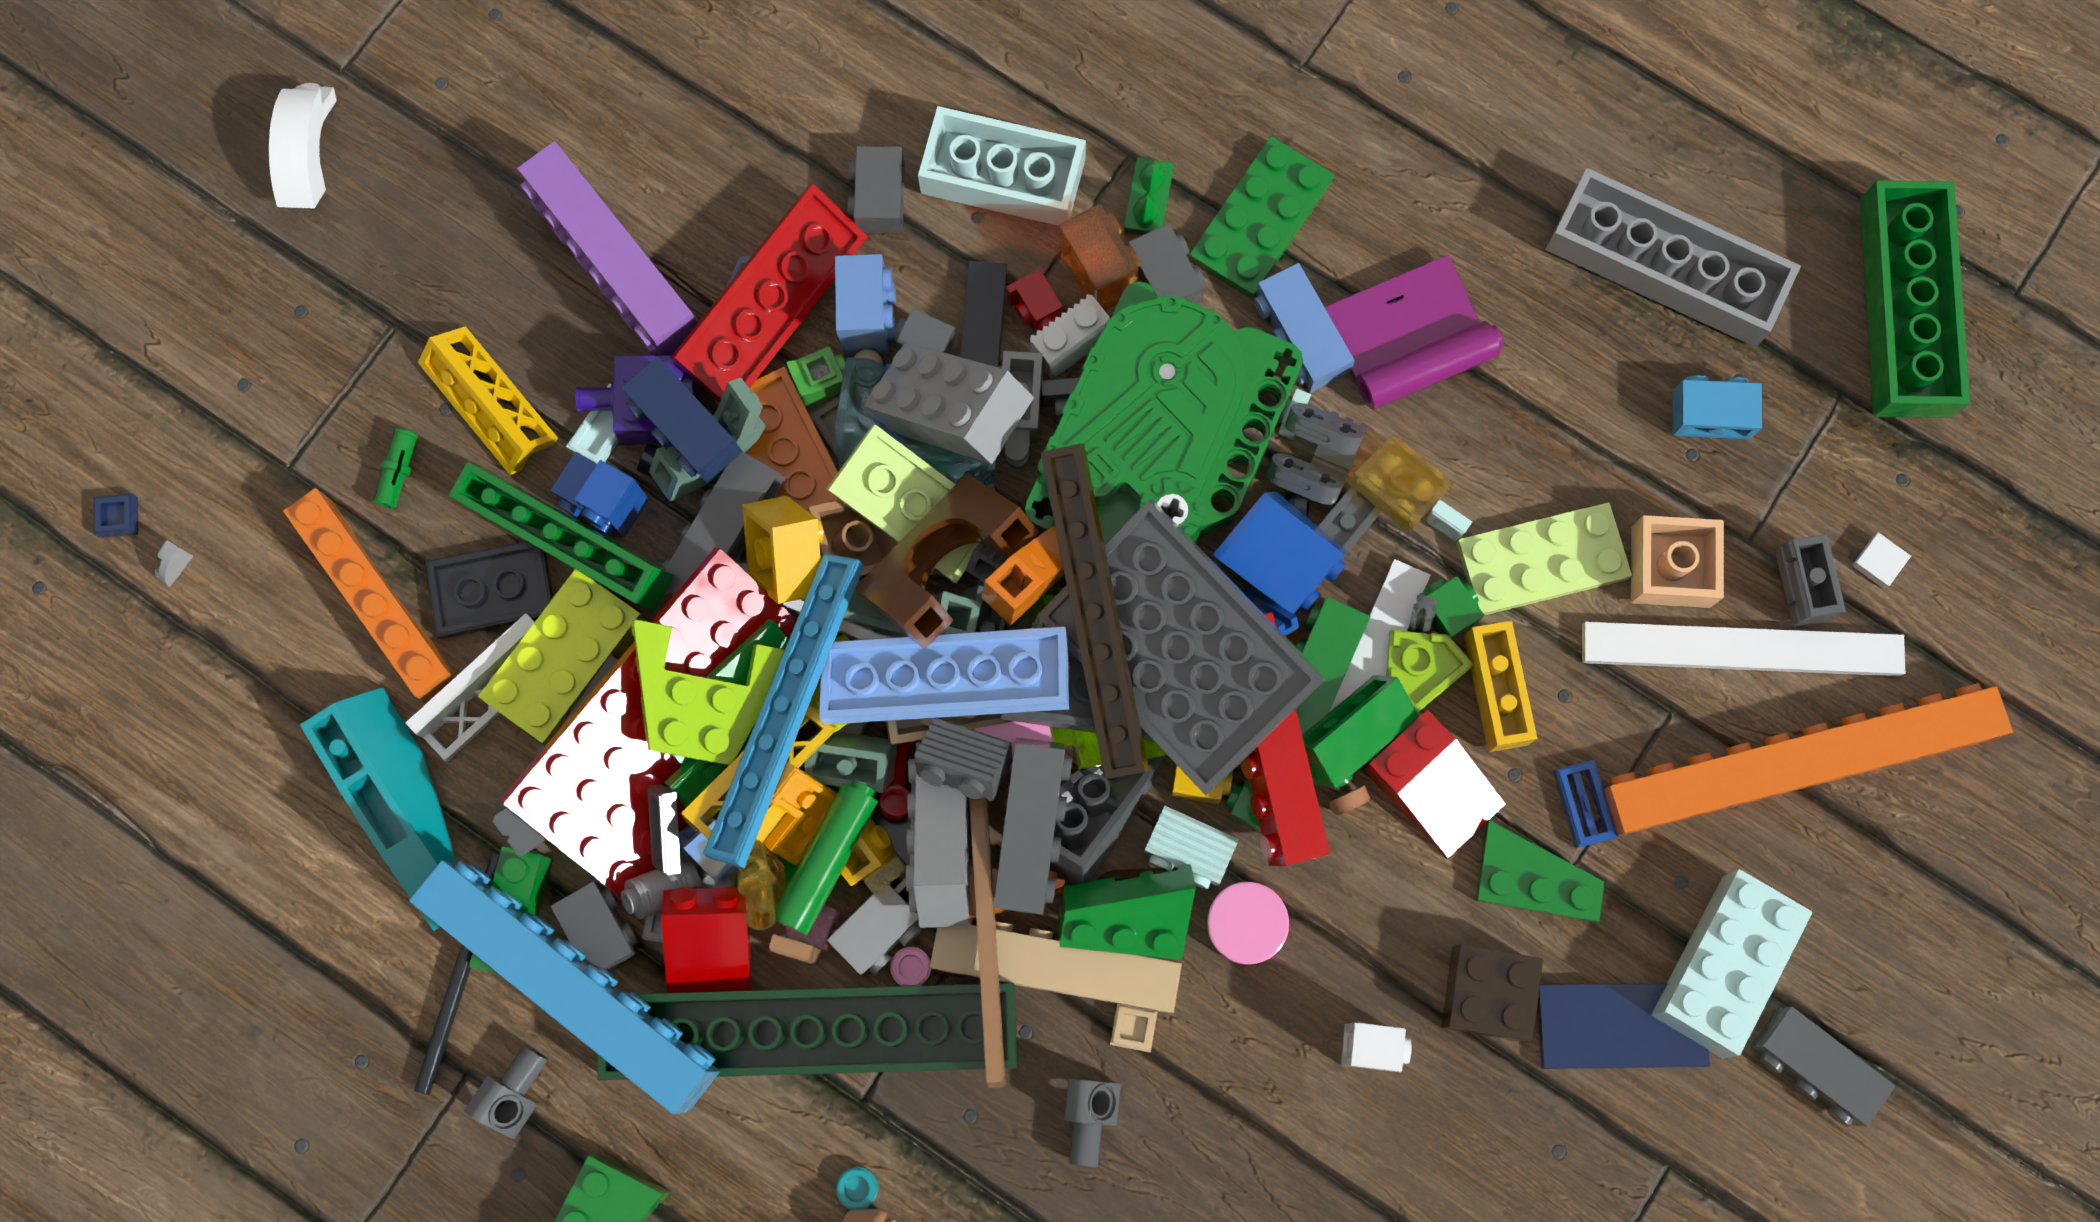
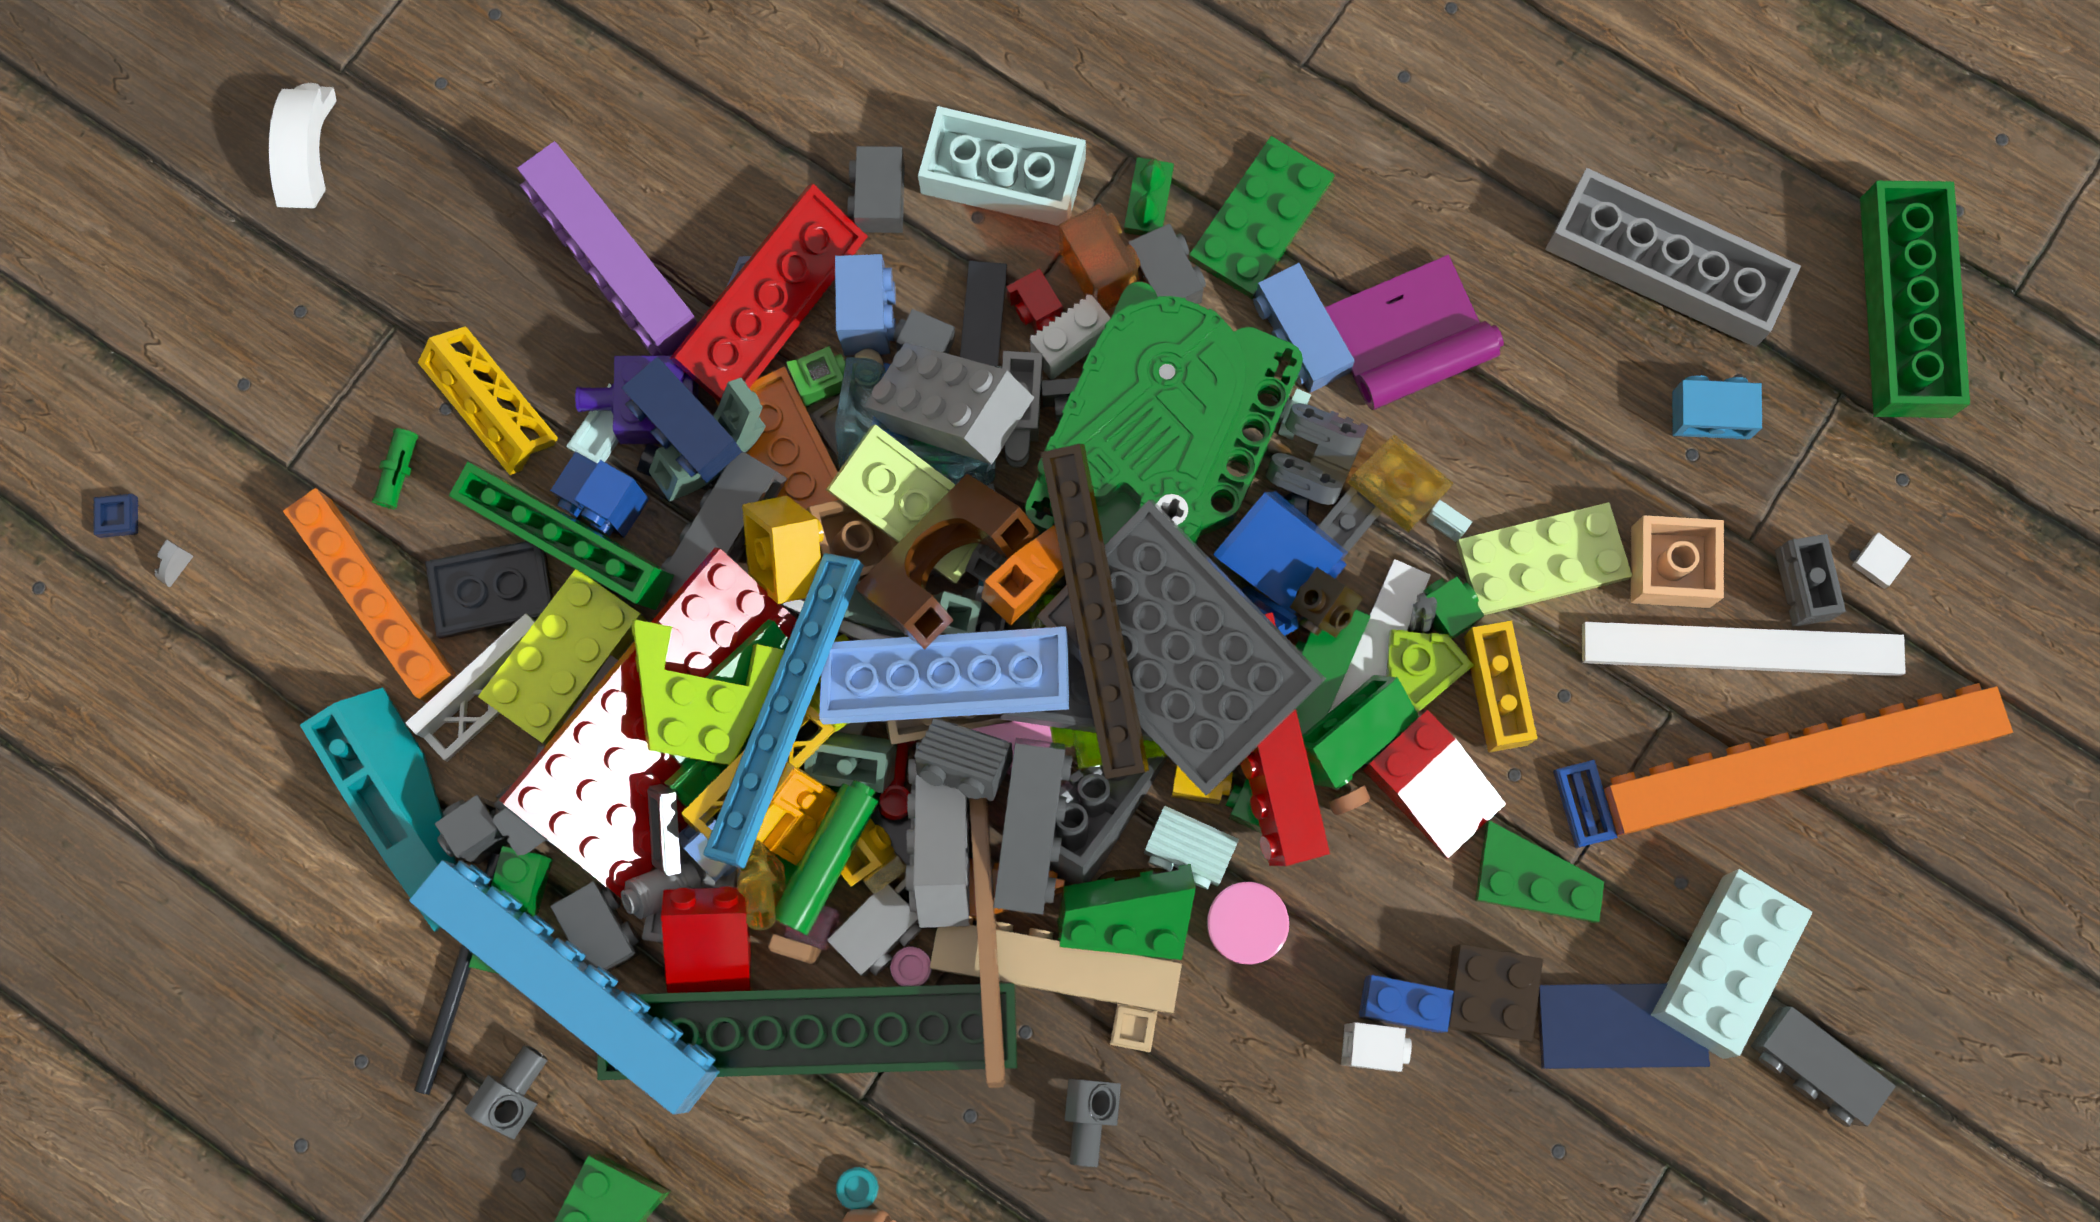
none -> dark grey brick [435,795,509,864]
none -> dark brown brick [1290,567,1363,638]
none -> blue brick [1359,975,1454,1033]

